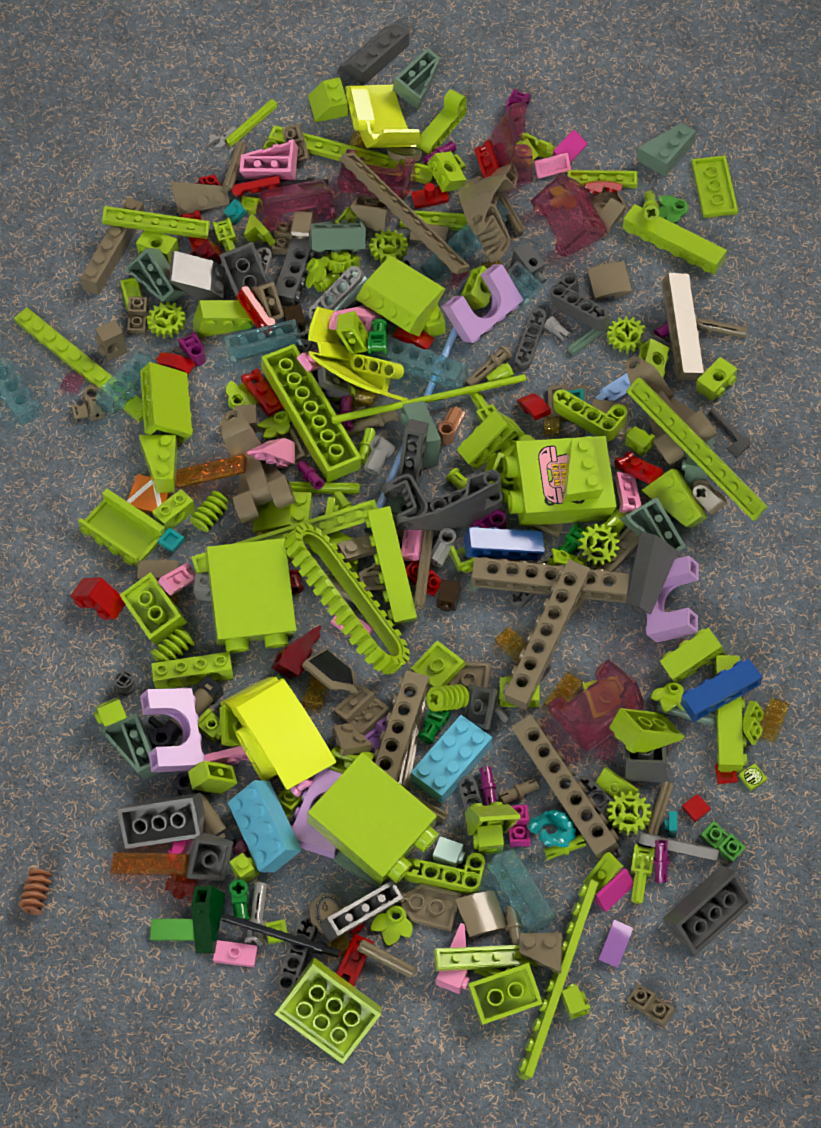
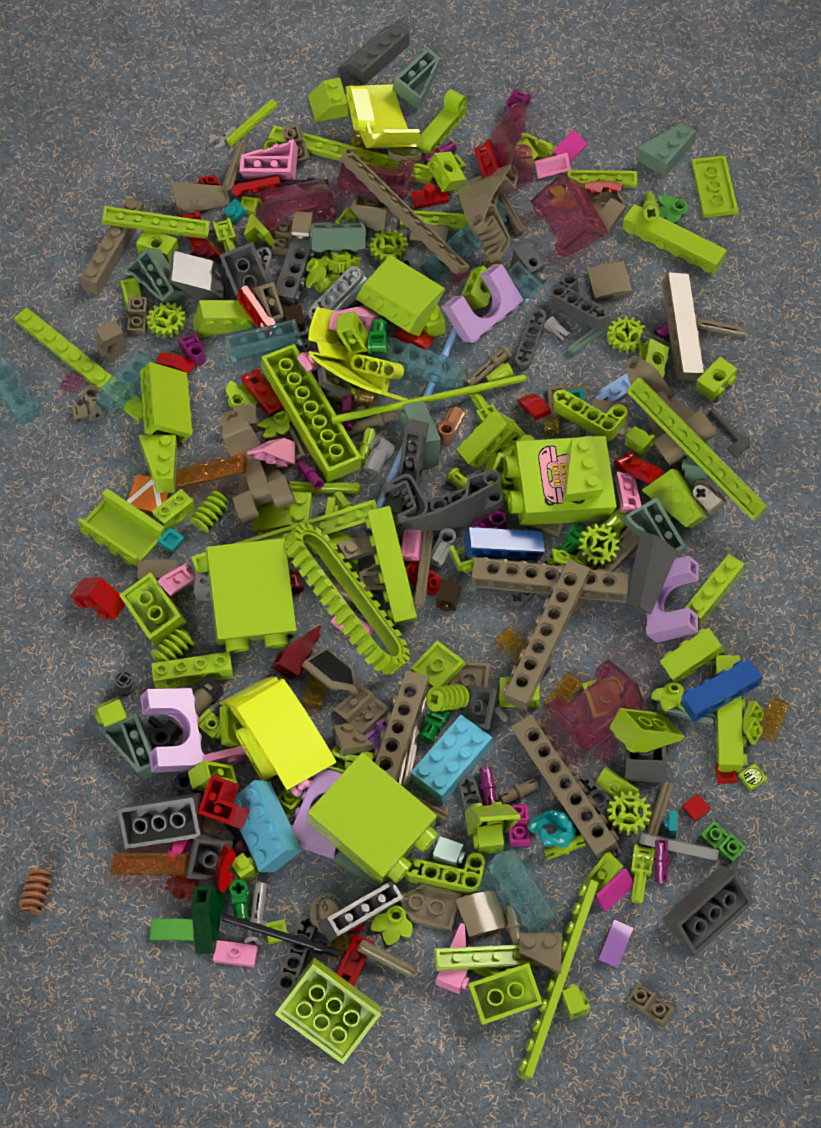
none -> red brick [197,774,249,829]
none -> red slope [215,844,236,893]
none -> lime brick [685,554,745,629]

